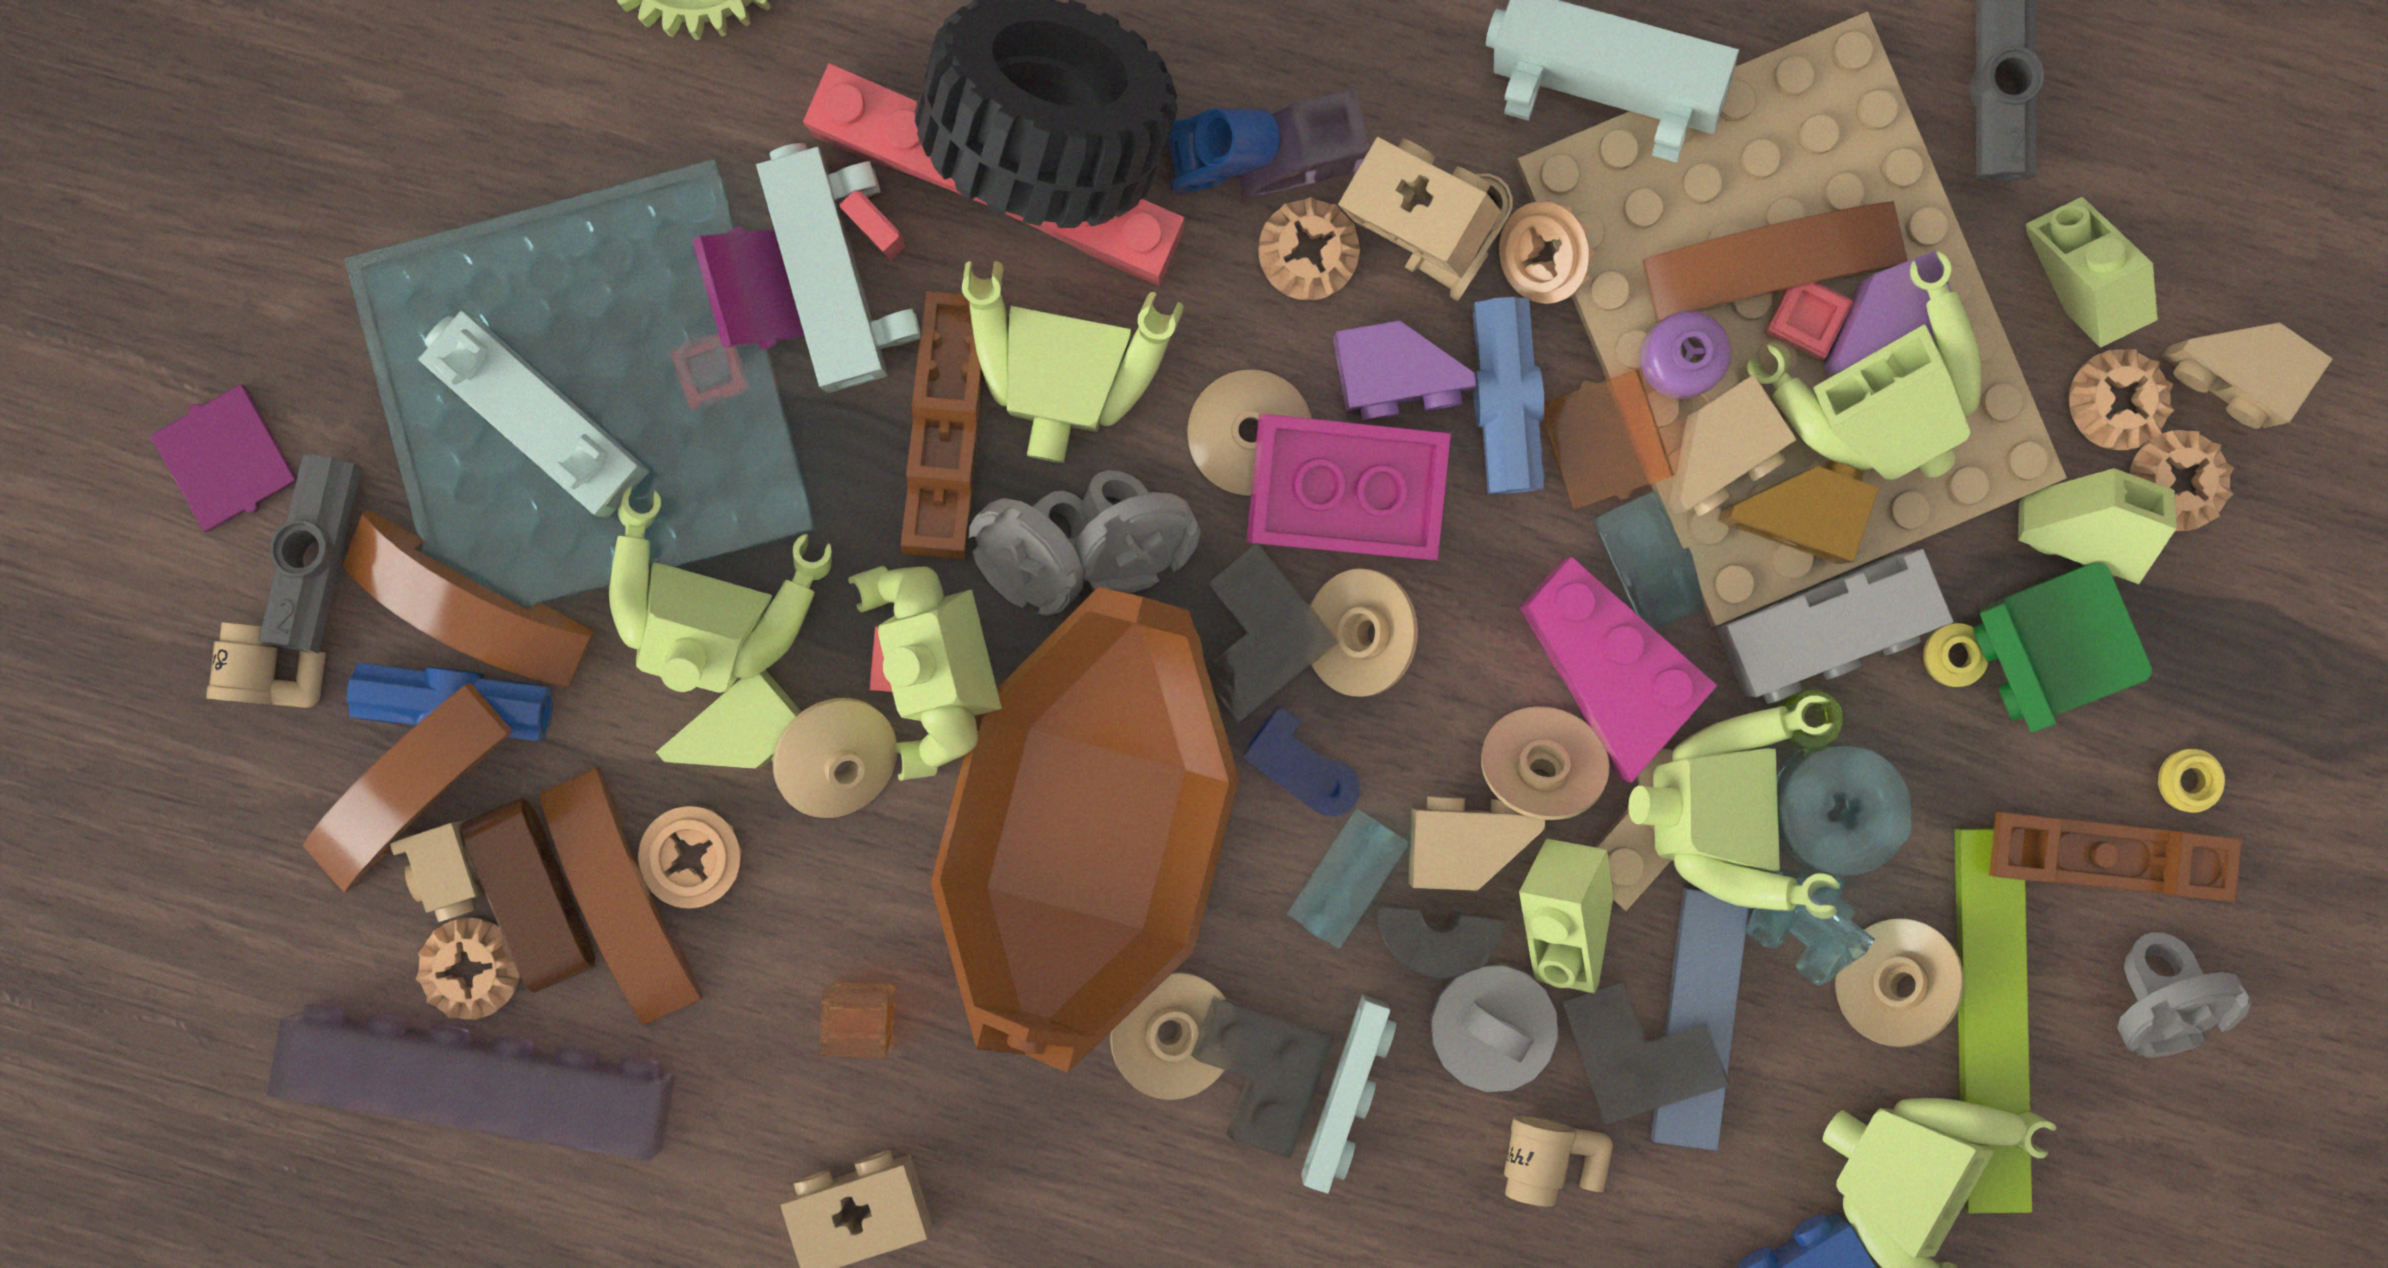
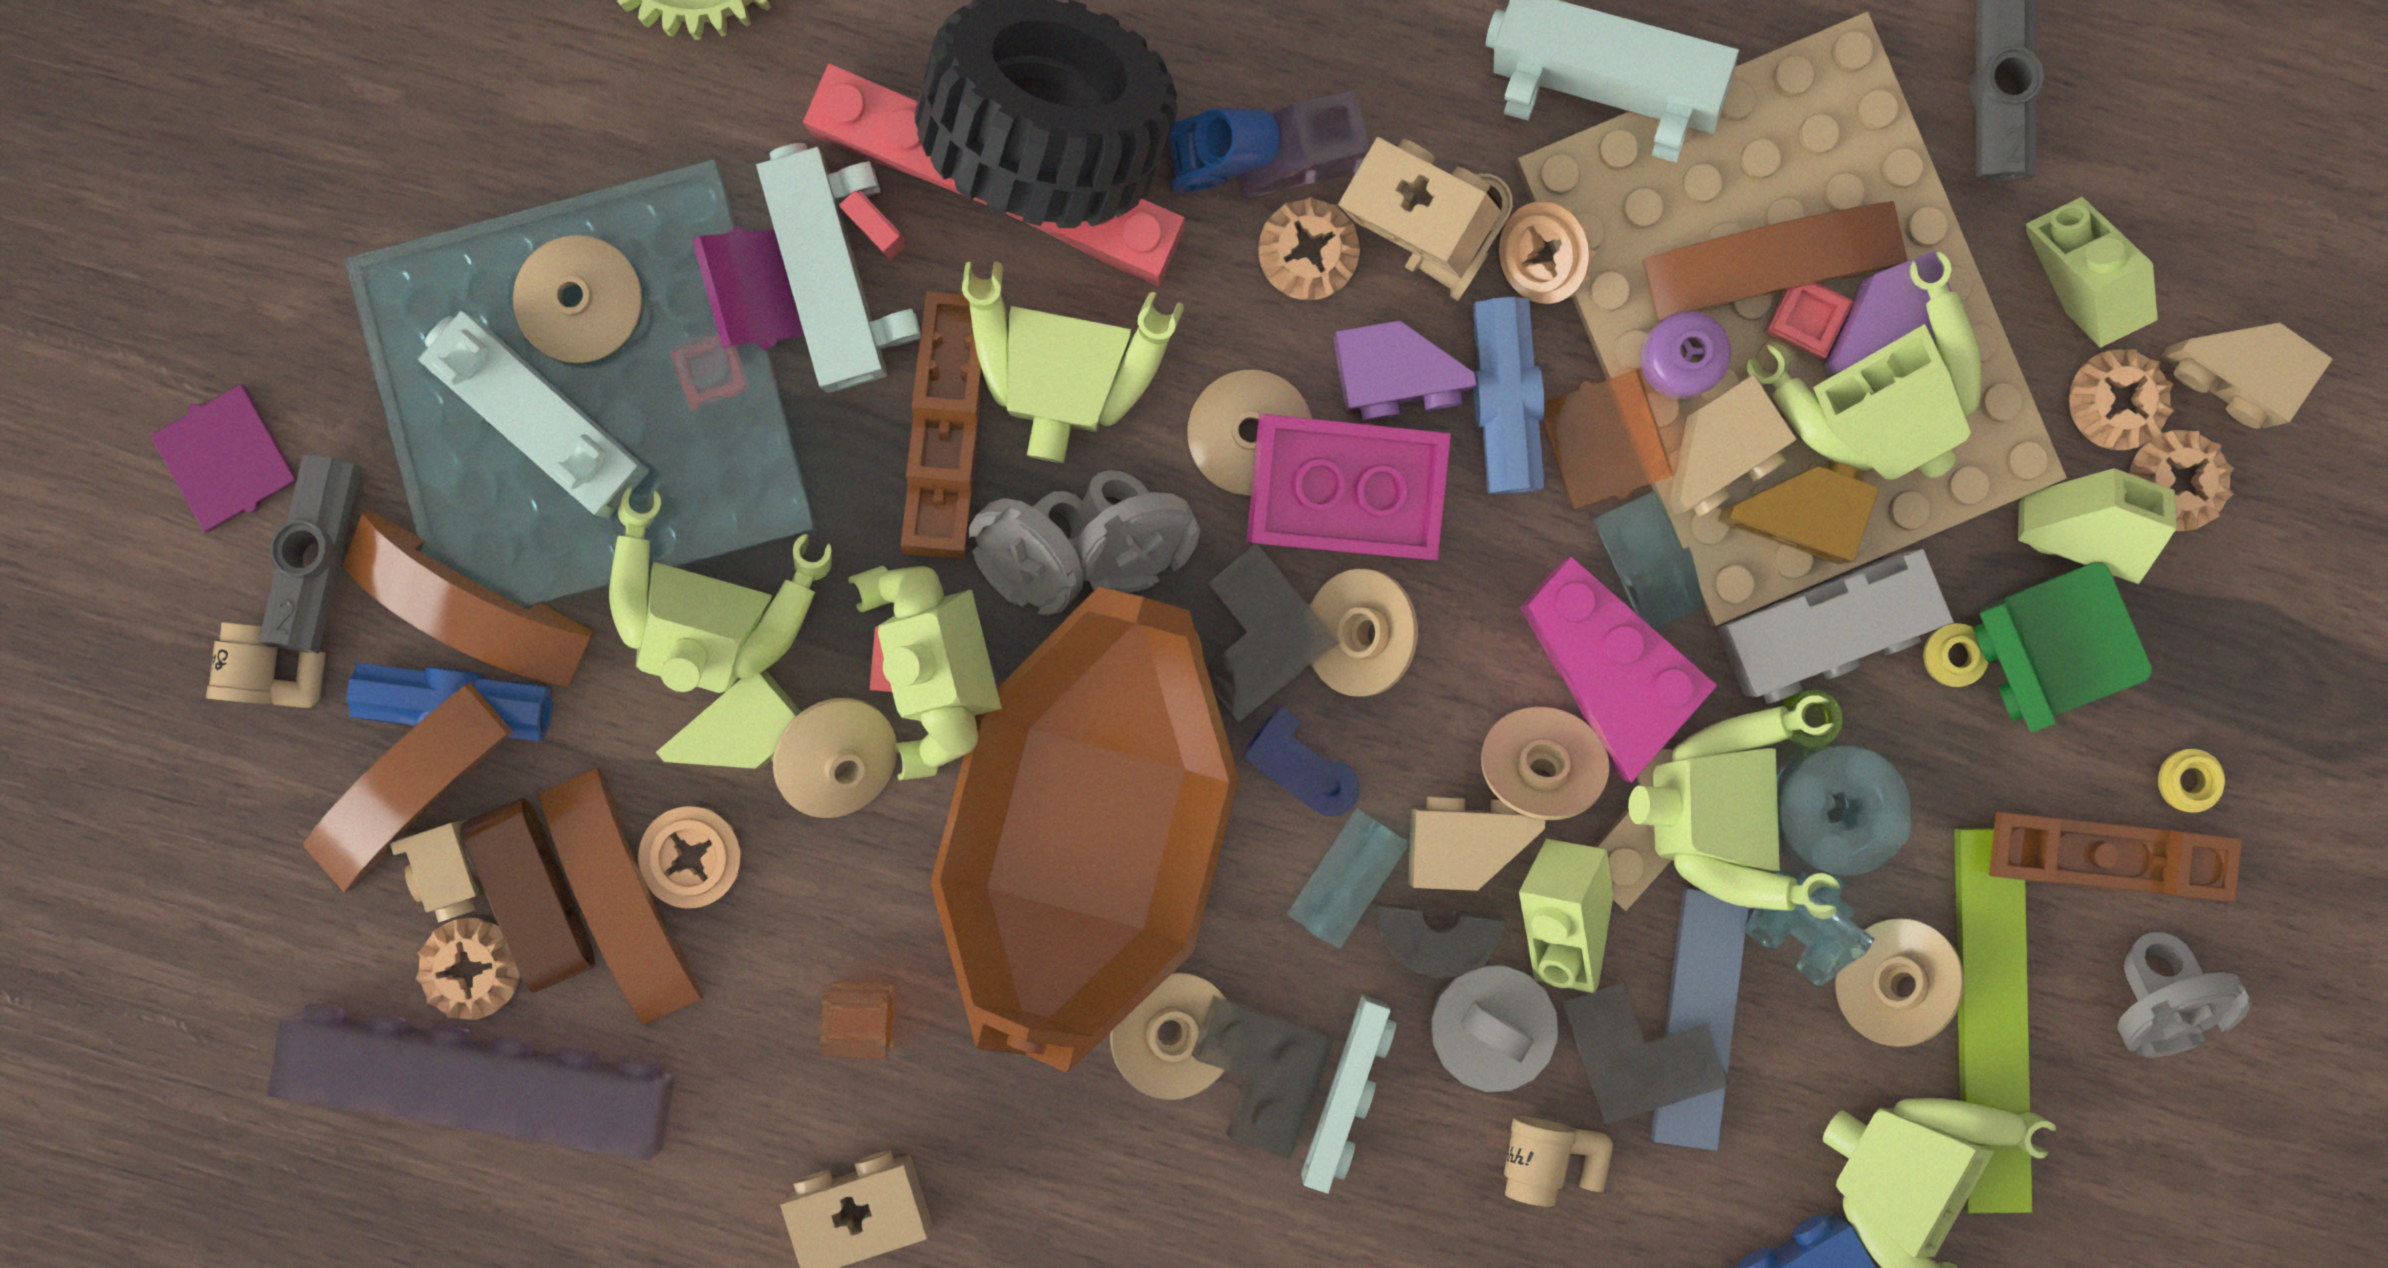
none -> tan dish [513,235,642,364]

